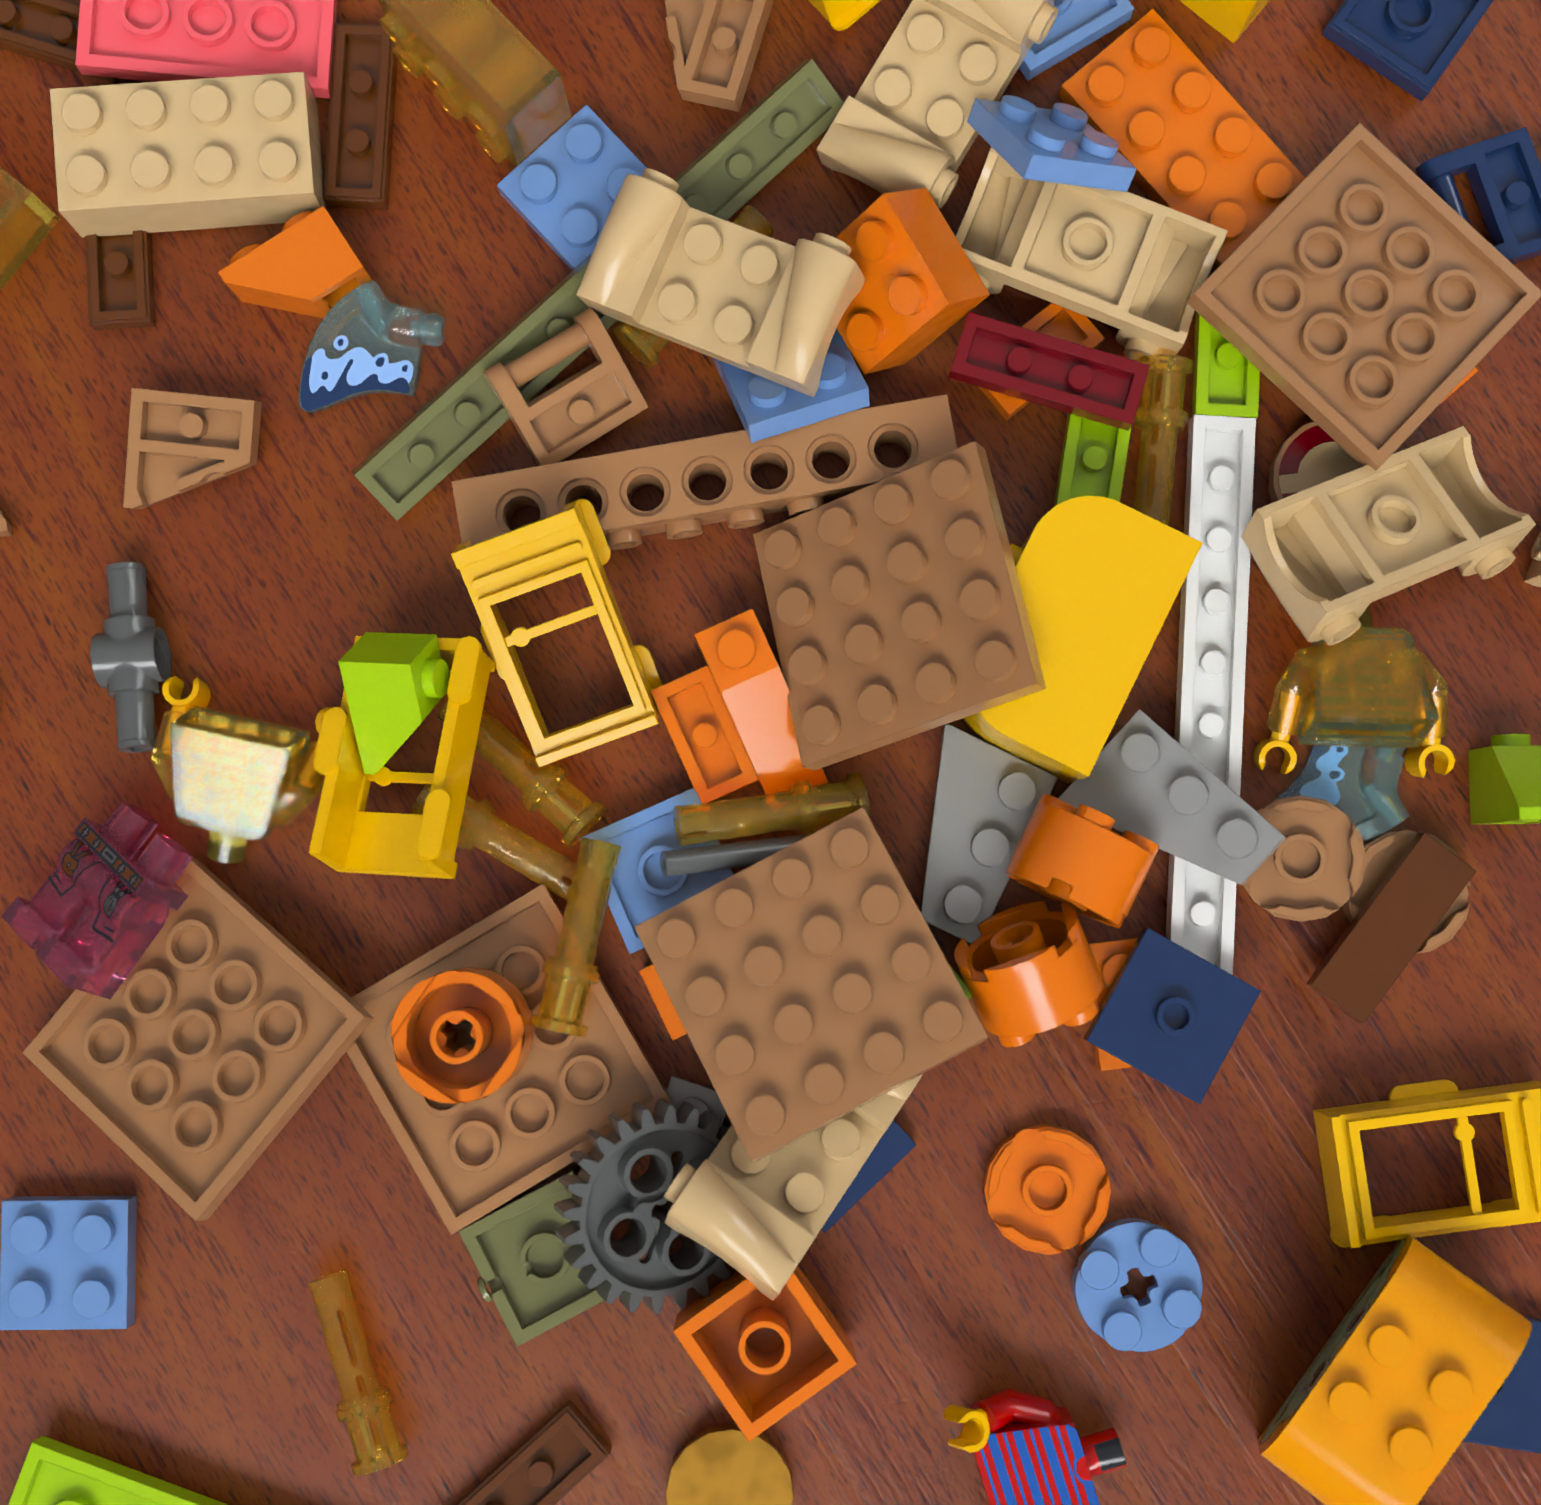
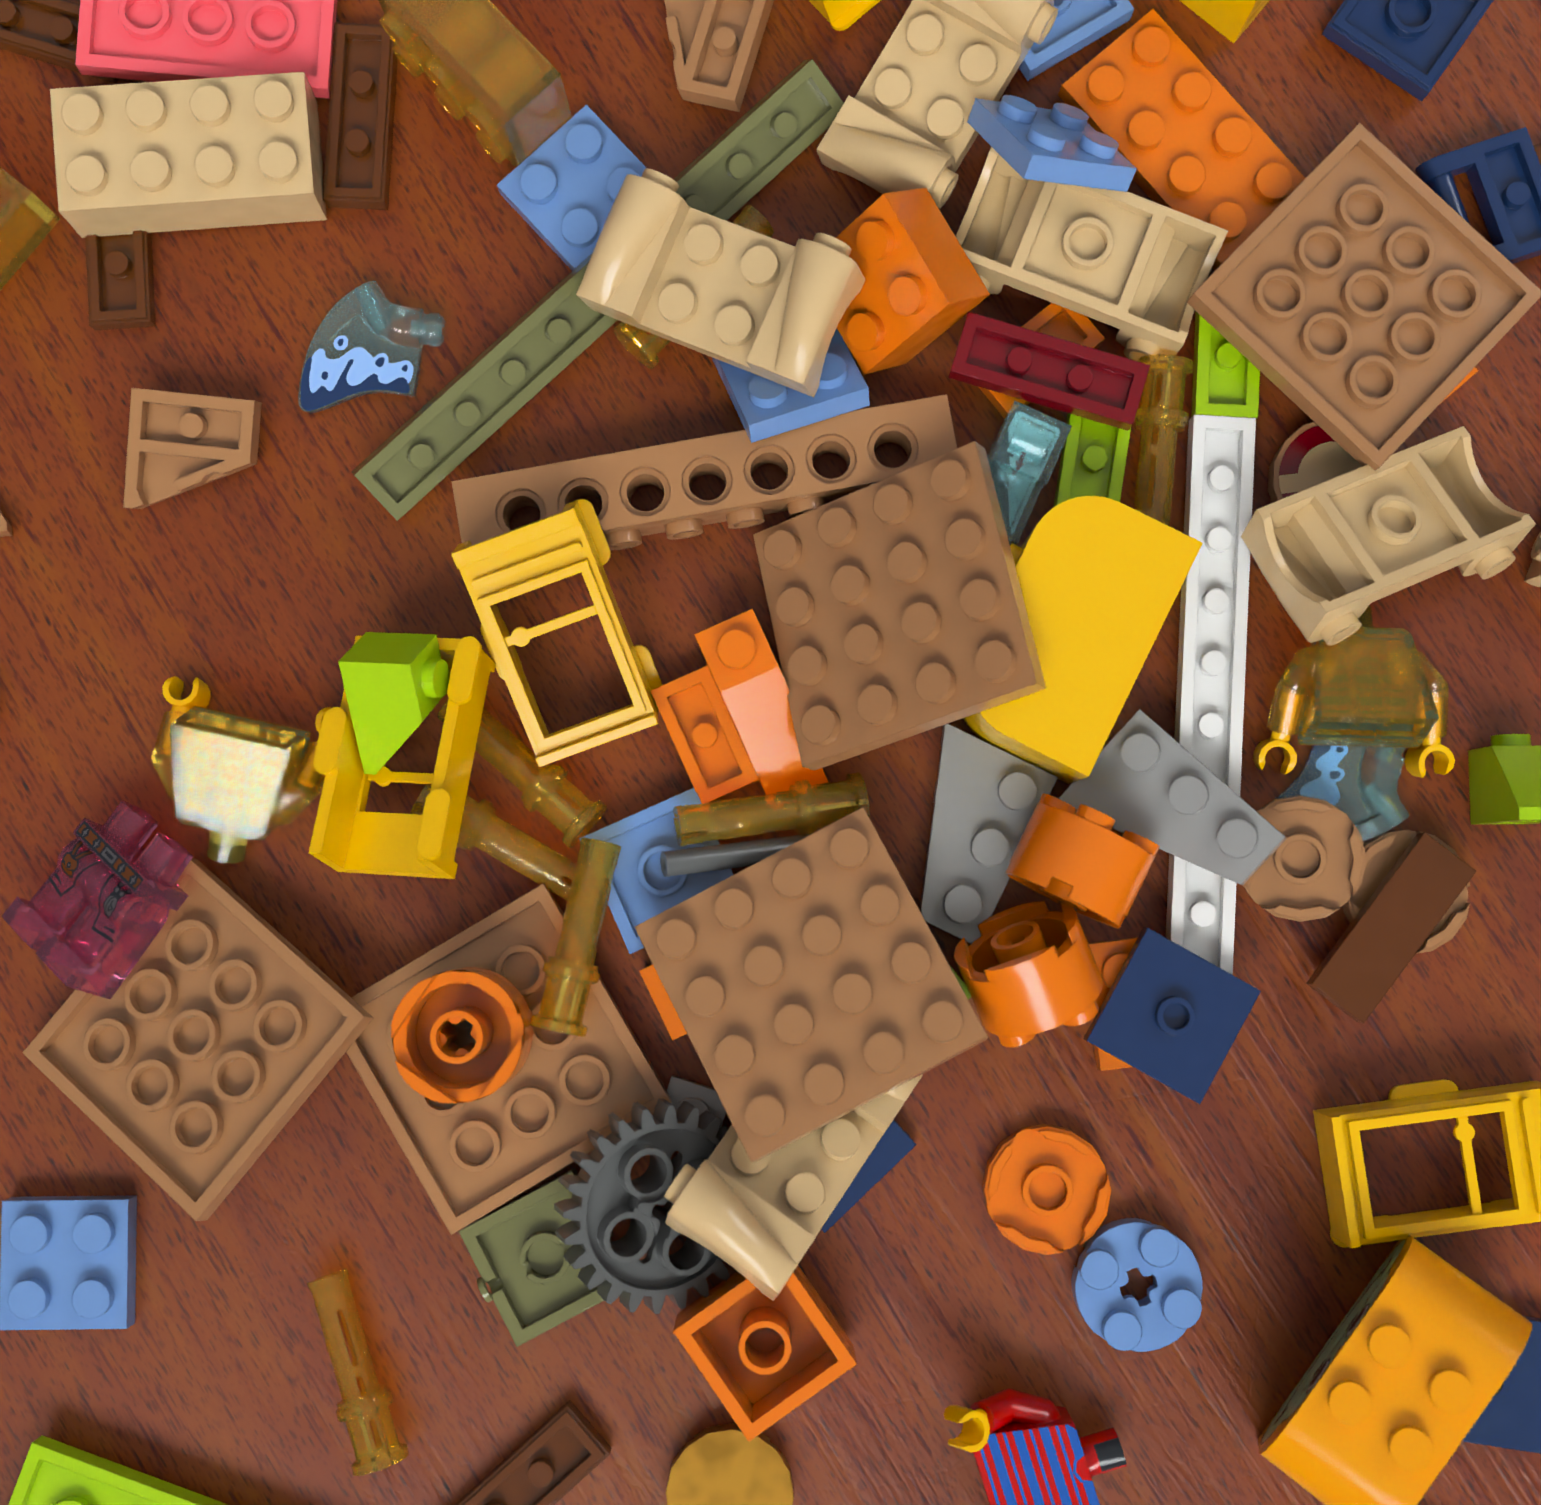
dark grey pin [90,562,172,753] -> none
orange slope [218,206,376,319] -> none
medium nougat plate [483,307,648,466] -> none
none -> clear light blue slope [987,401,1072,545]

